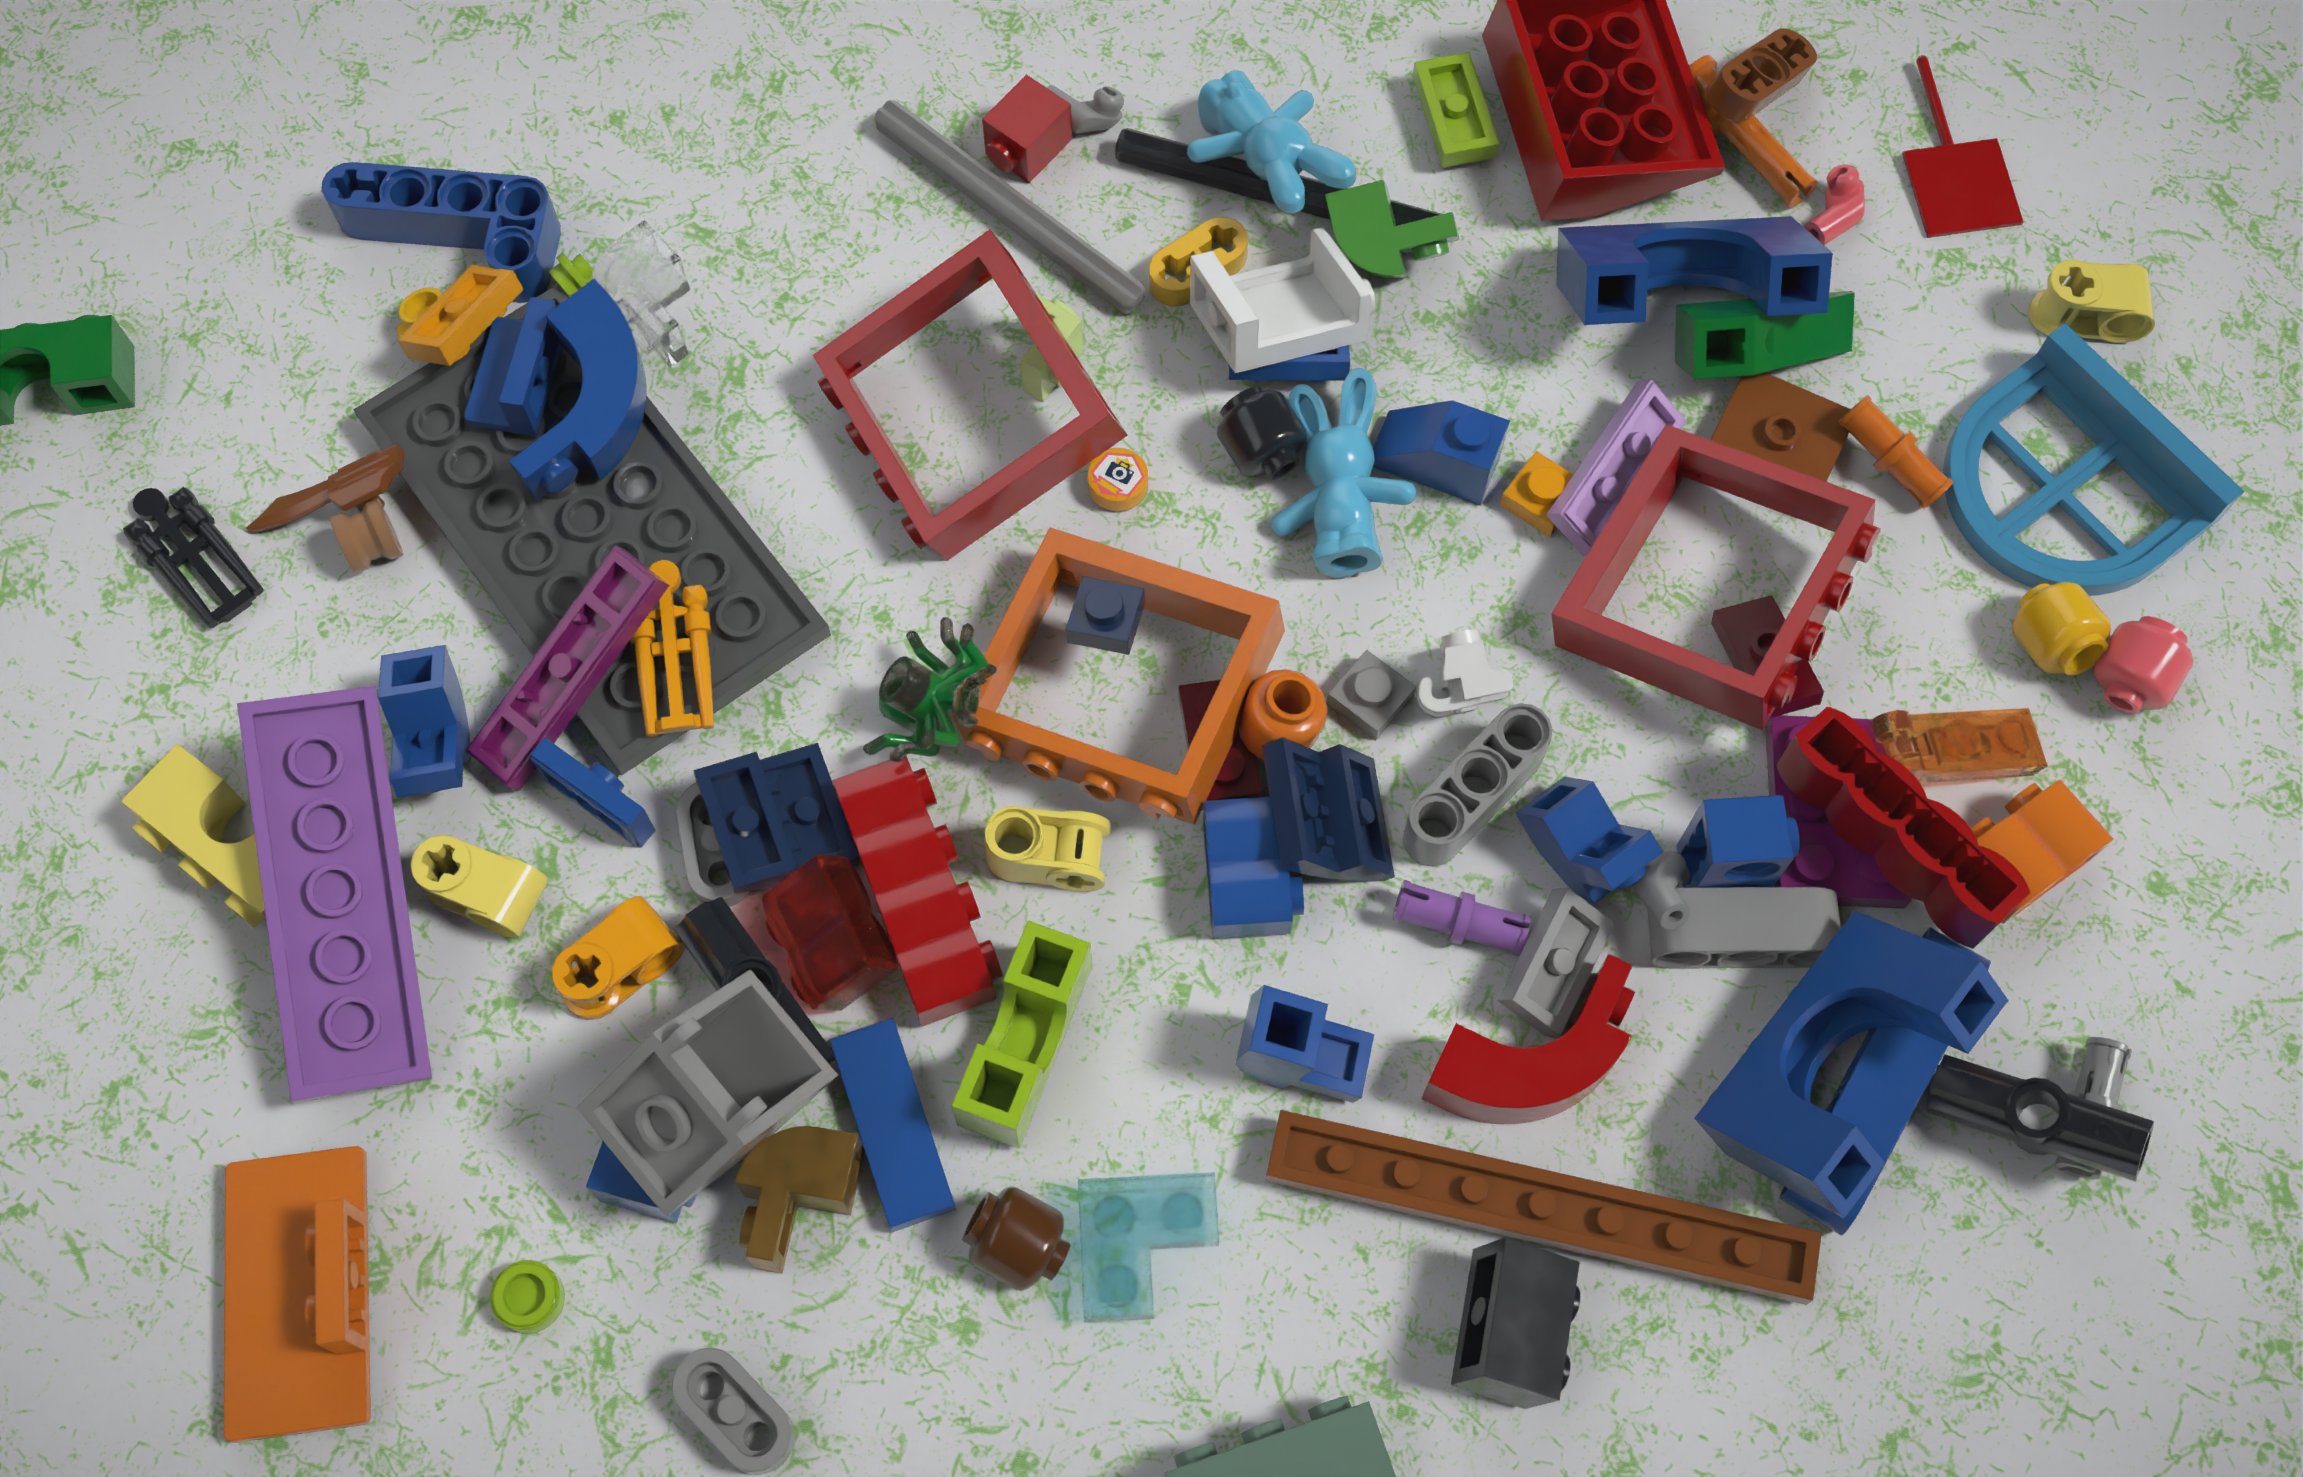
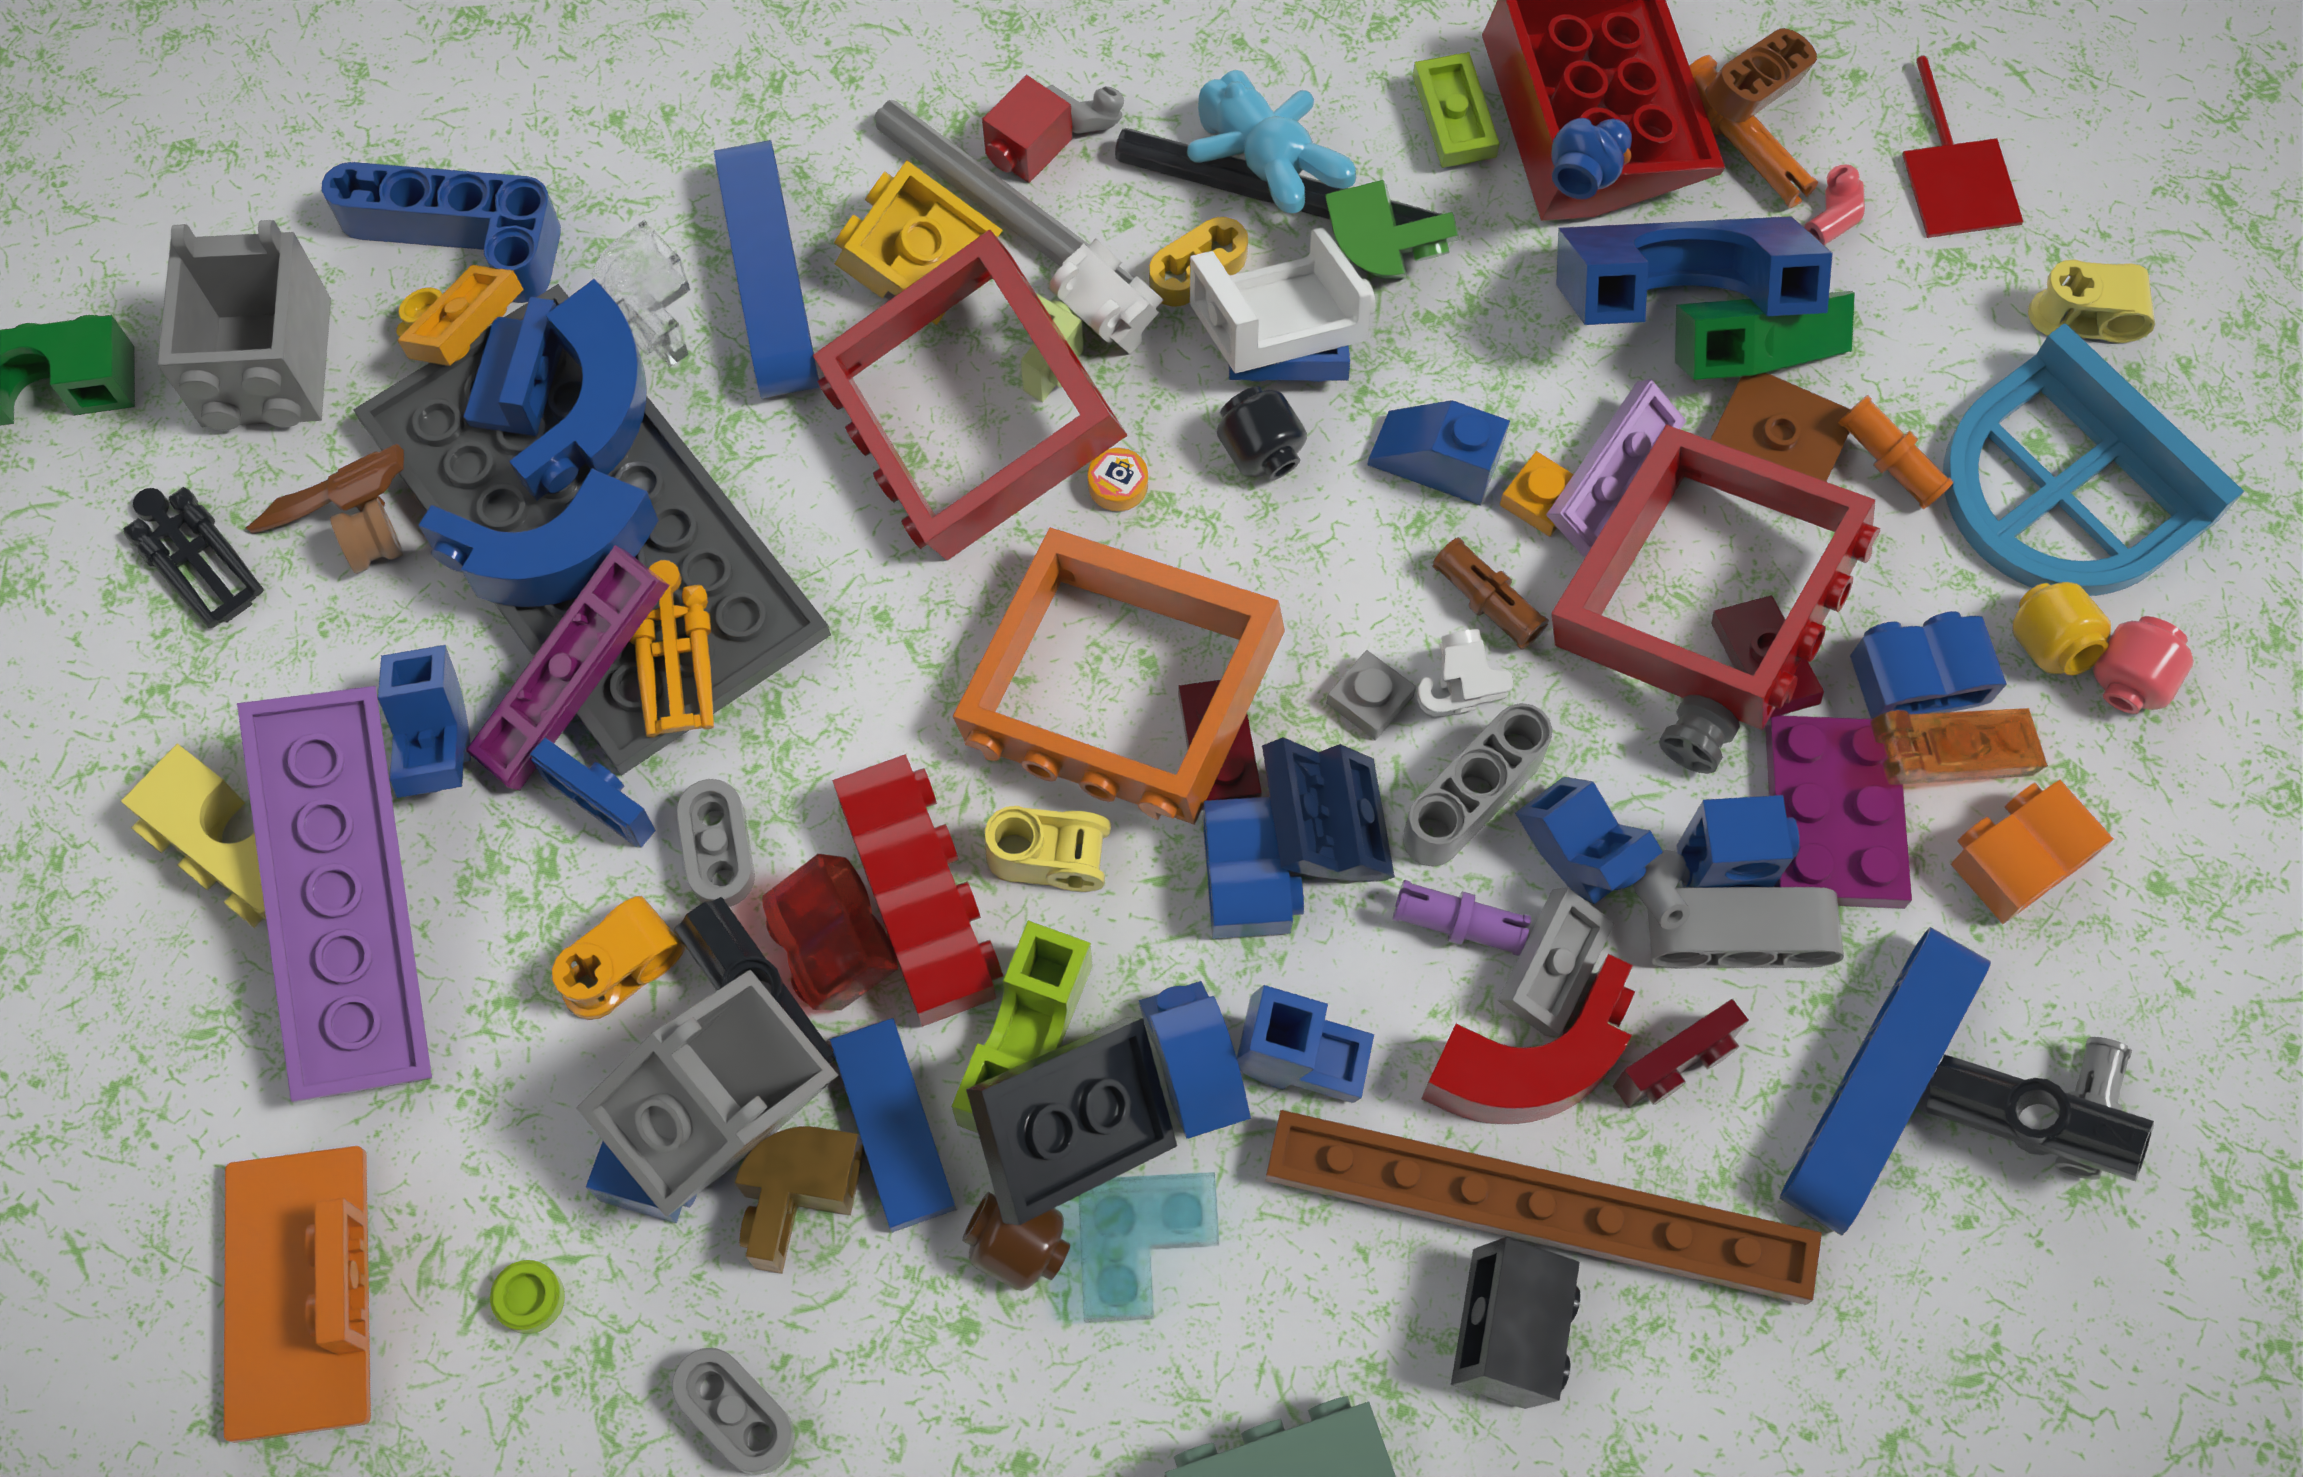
light yellow piece [411,835,549,939] -> none
lime plate [549,252,603,296] -> none
dark blue slope [694,743,859,893] -> none
animal [863,617,997,762] -> none
dark blue plate [1065,576,1146,655] -> none
orange head [1239,669,1328,760] -> none
medium azure animal [1271,368,1416,578] -> none
blue arch [1694,911,2009,1218] -> none
red brick [1777,707,2030,949] -> none
none -> light grey container [157,220,331,430]
none -> blue arch [418,469,659,607]
none -> blue beam [714,140,820,399]
none -> yellow plate [834,160,1003,326]
none -> black plate [966,1017,1177,1225]
none -> white piece [1049,238,1163,354]
none -> blue brick [1138,981,1251,1139]
none -> dark orange pin [1432,537,1549,650]
none -> blue animal [1551,118,1632,199]
none -> dark red plate [1613,998,1749,1108]
none -> dark grey wheel [1659,695,1740,774]
none -> blue brick [1850,611,2007,722]

